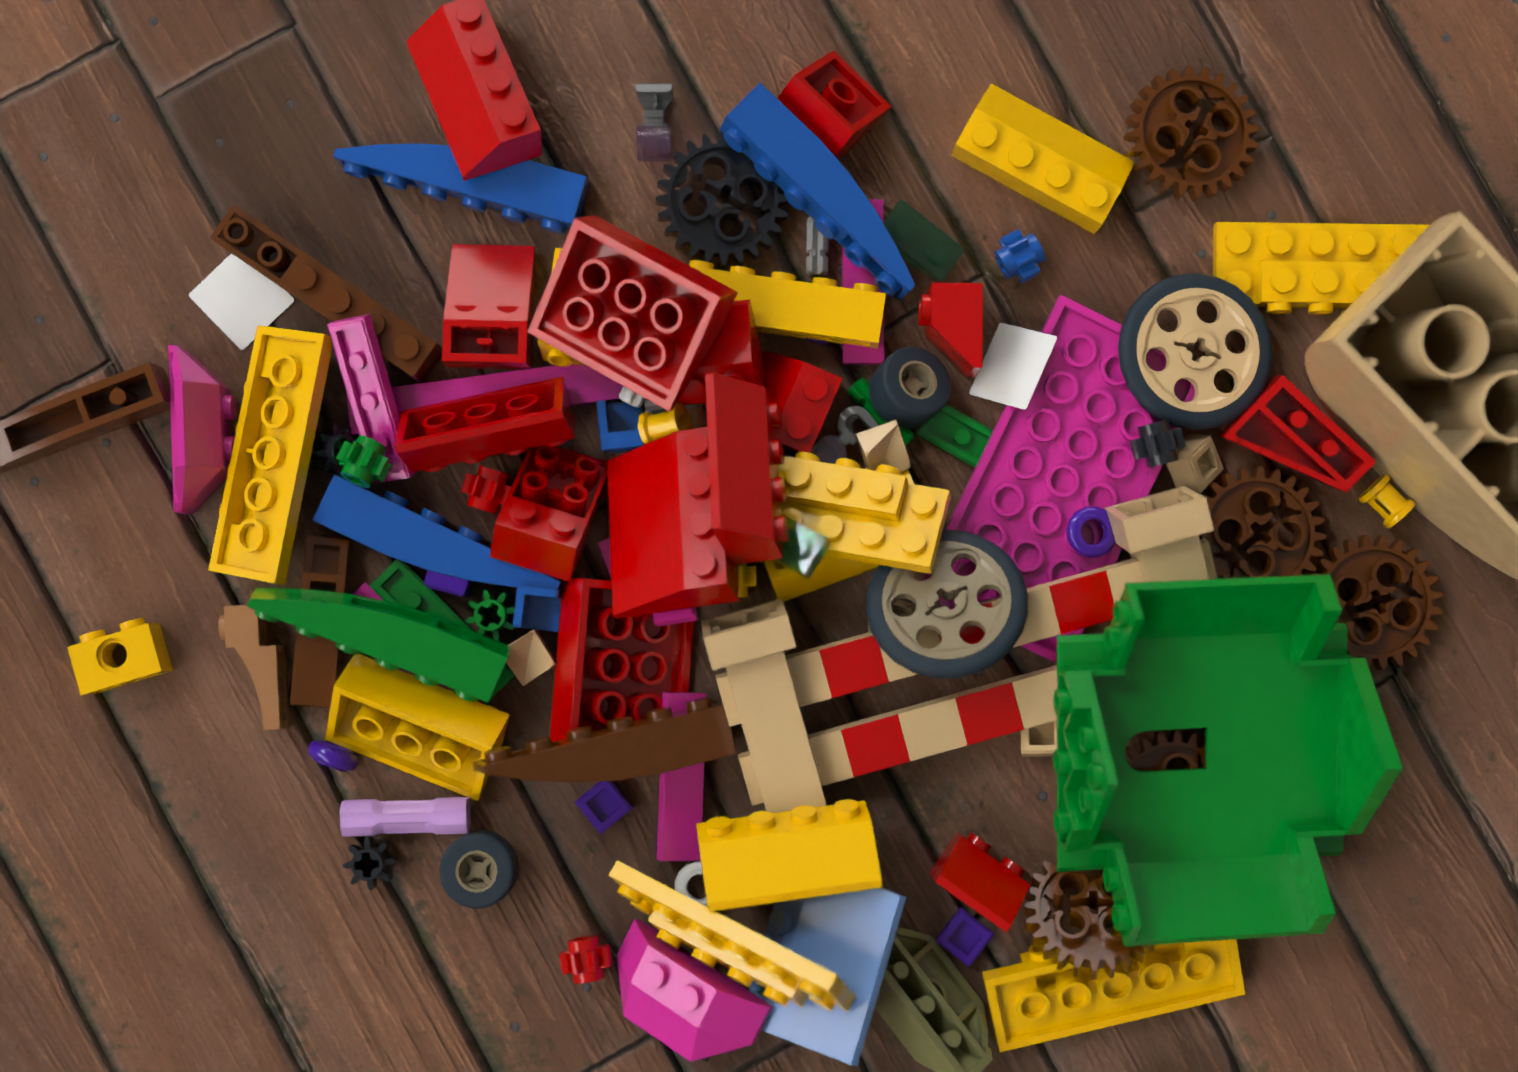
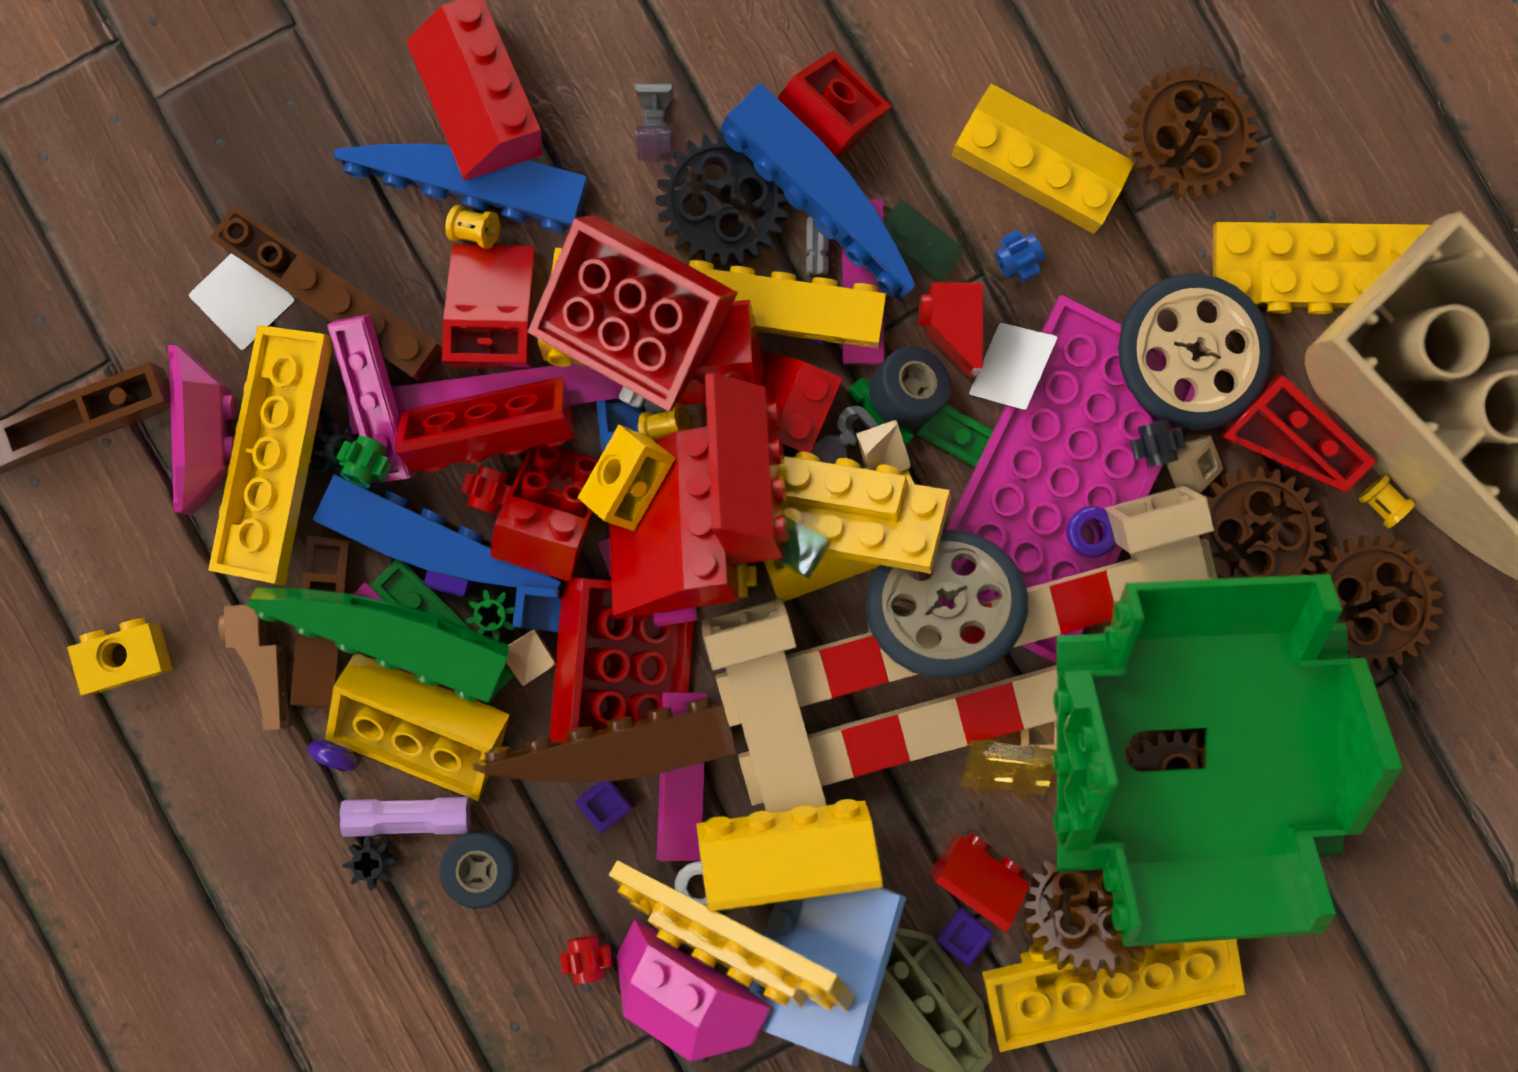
none -> yellow bush [445,205,500,249]
none -> yellow brick [578,425,675,531]
none -> clear yellow plate [961,740,1056,798]

